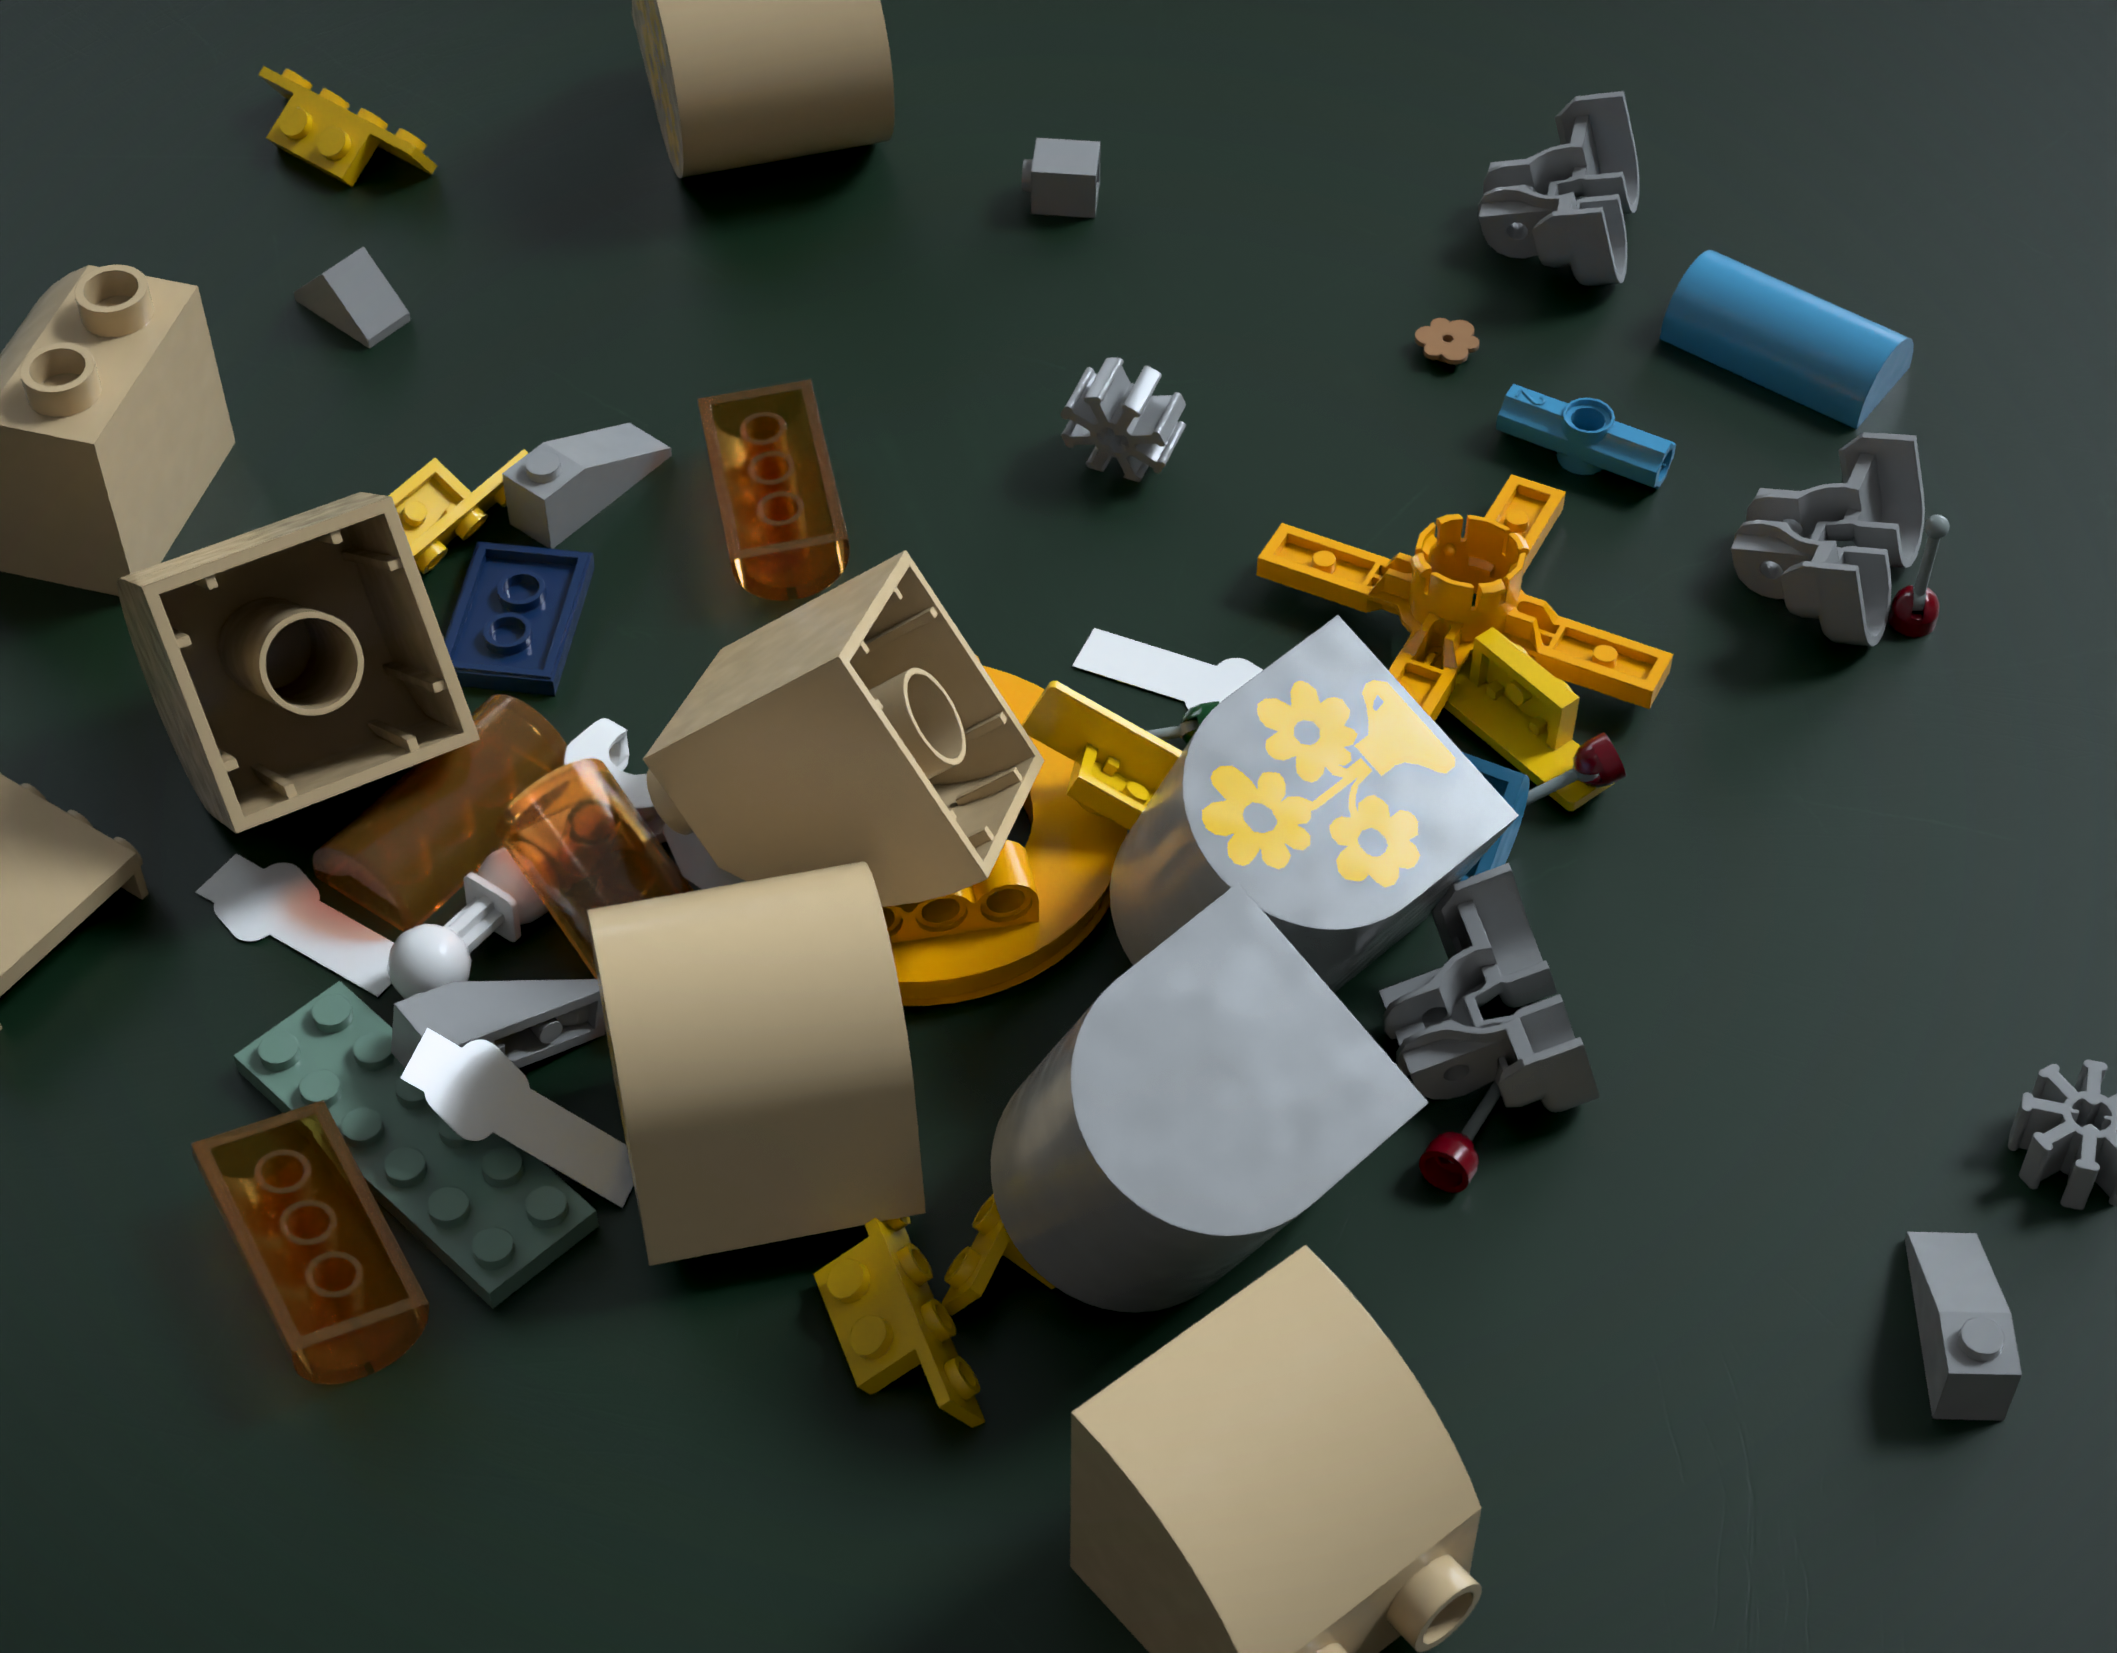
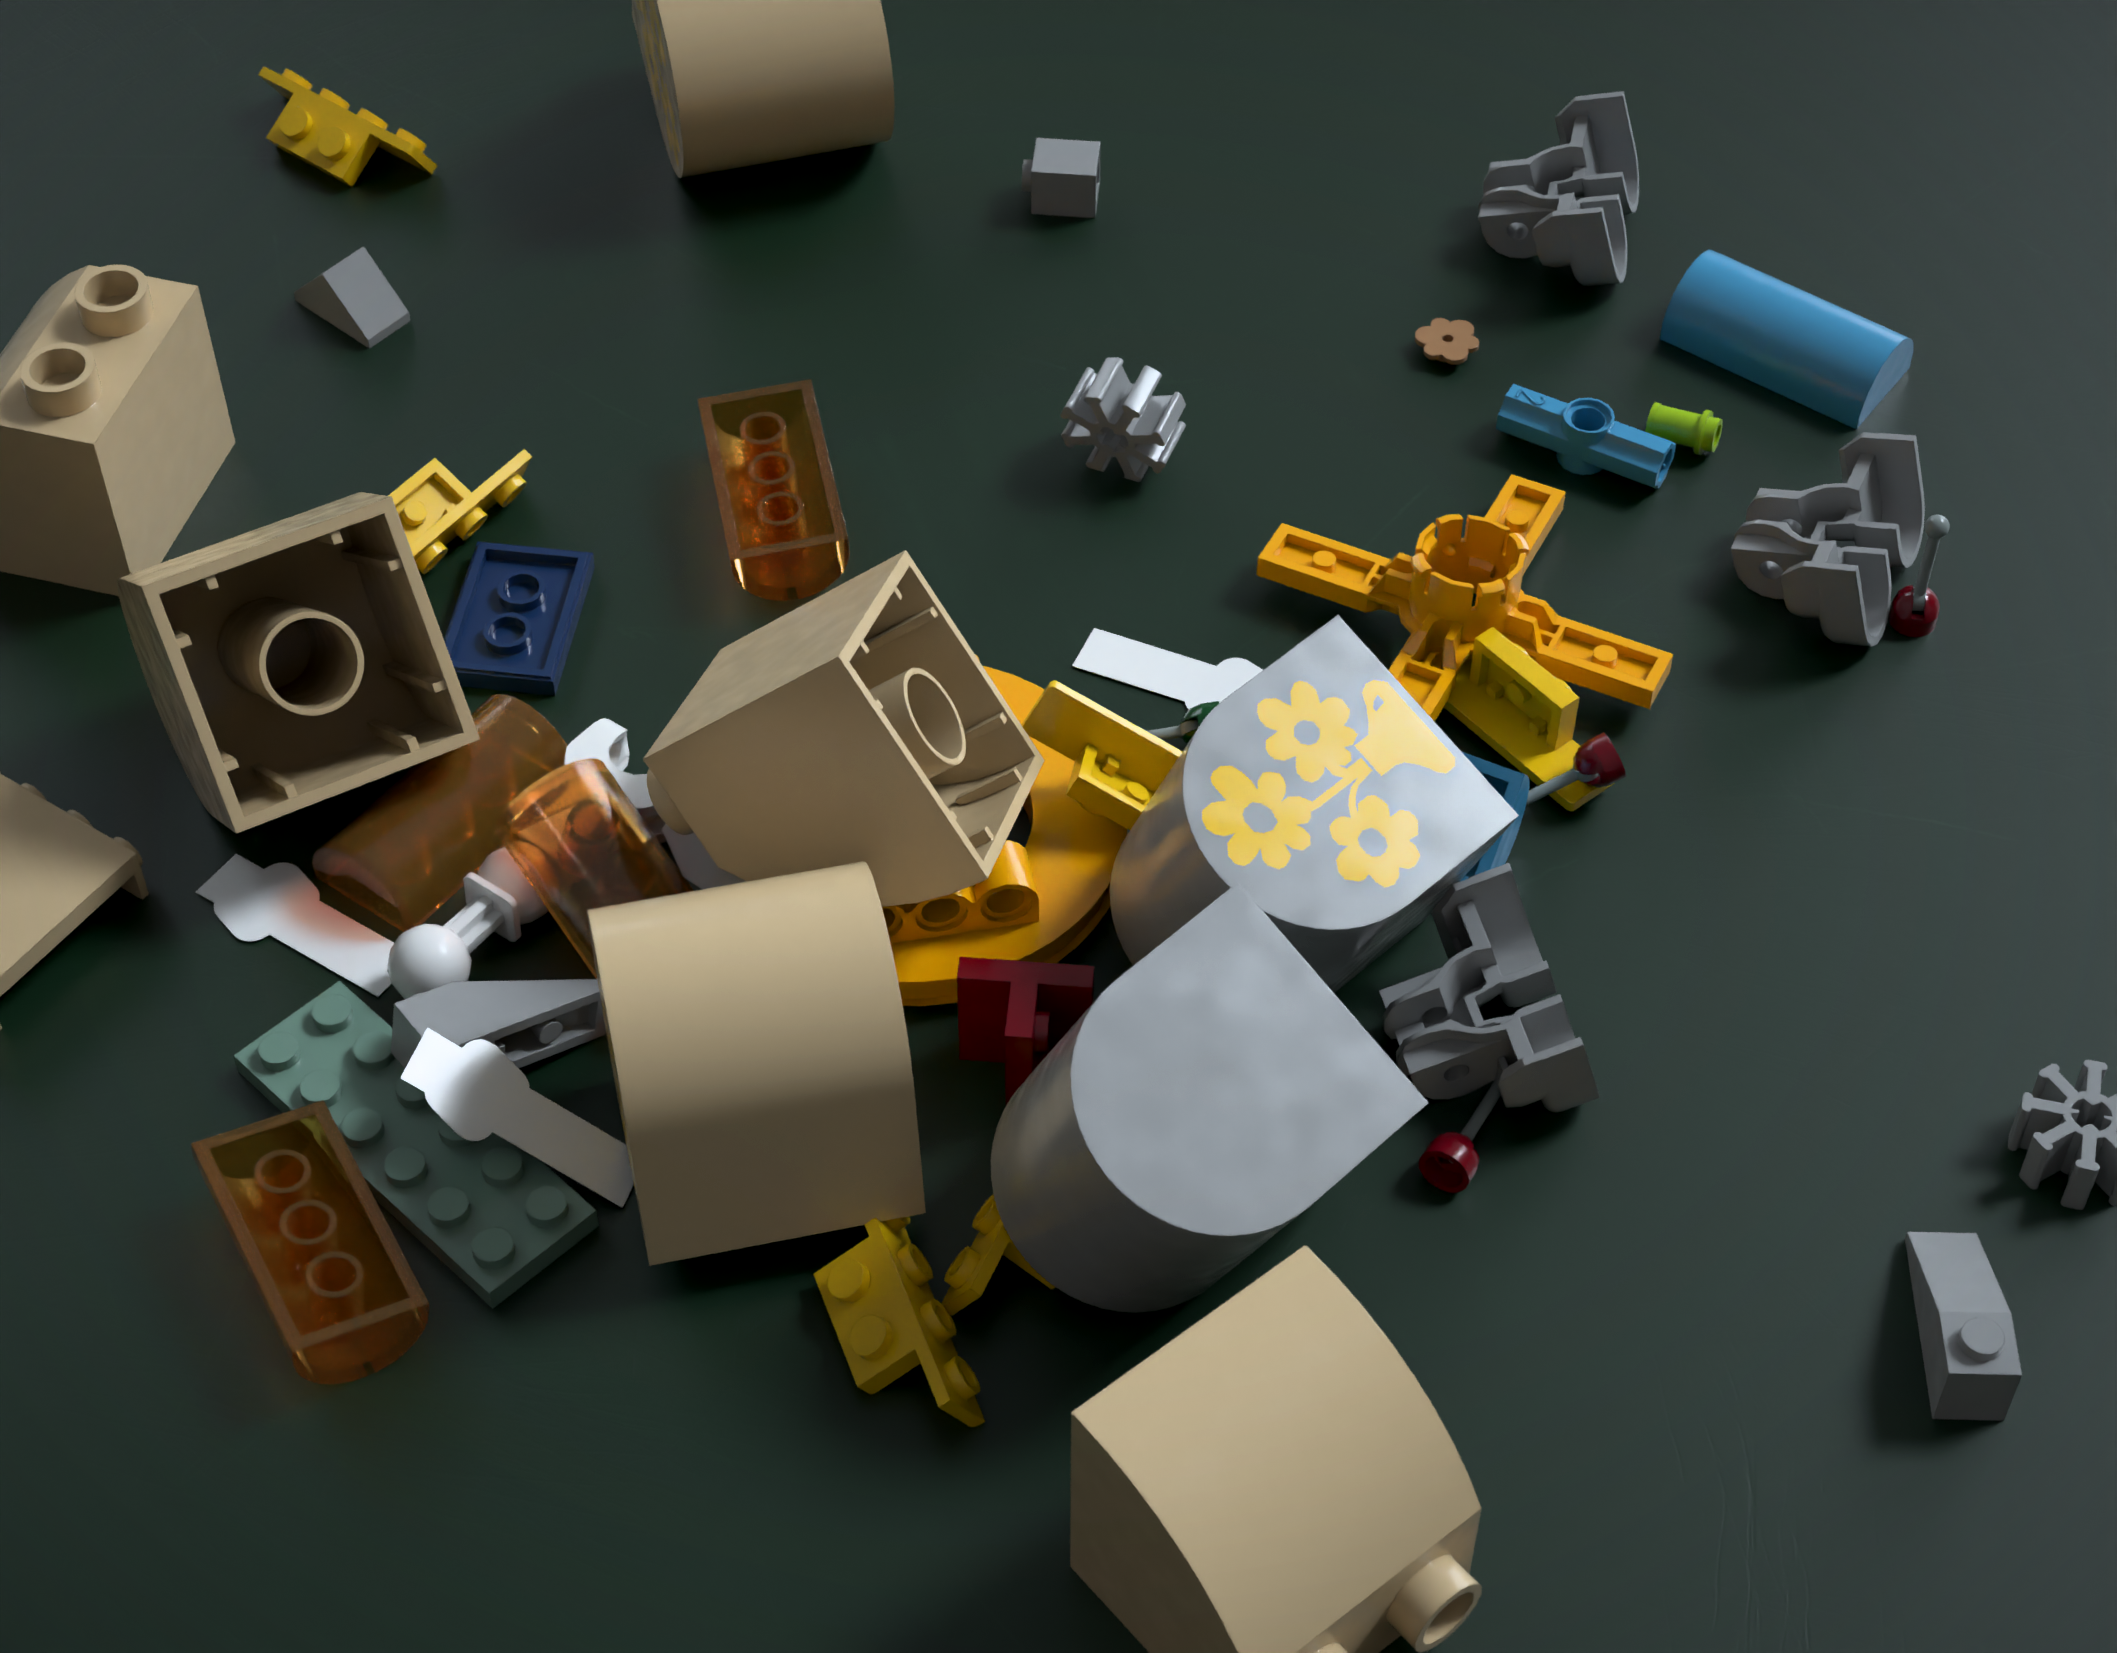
light grey slope [502,423,672,549] -> none
none -> dark red bracket [957,957,1095,1105]
none -> lime pin [1645,402,1723,455]

